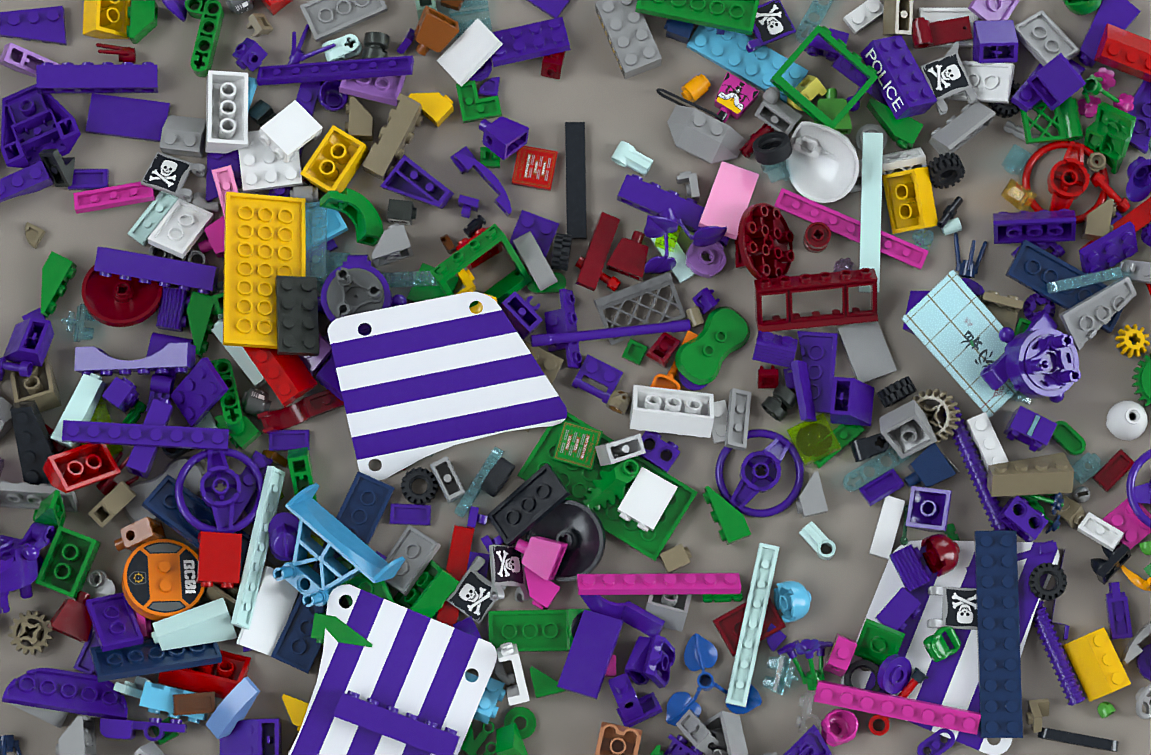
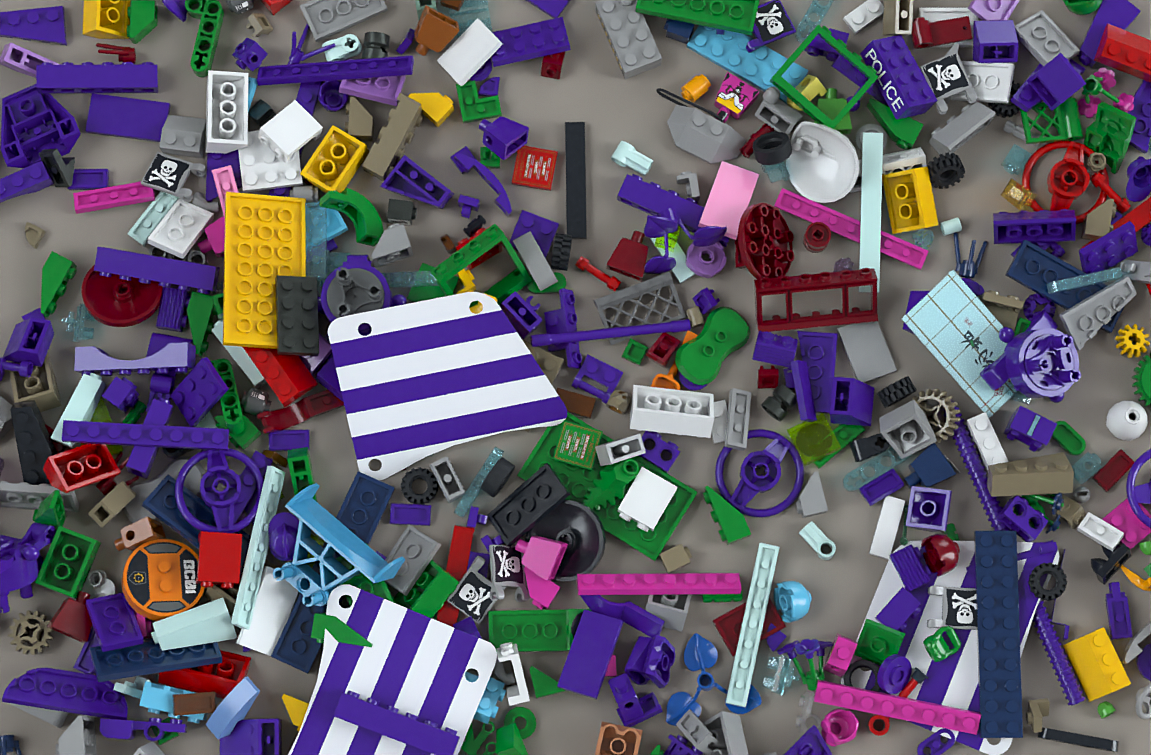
dark red tile [575,212,620,291] -> none
black bar [937,196,963,228] -> none
none -> reddish brown tile [556,388,596,419]

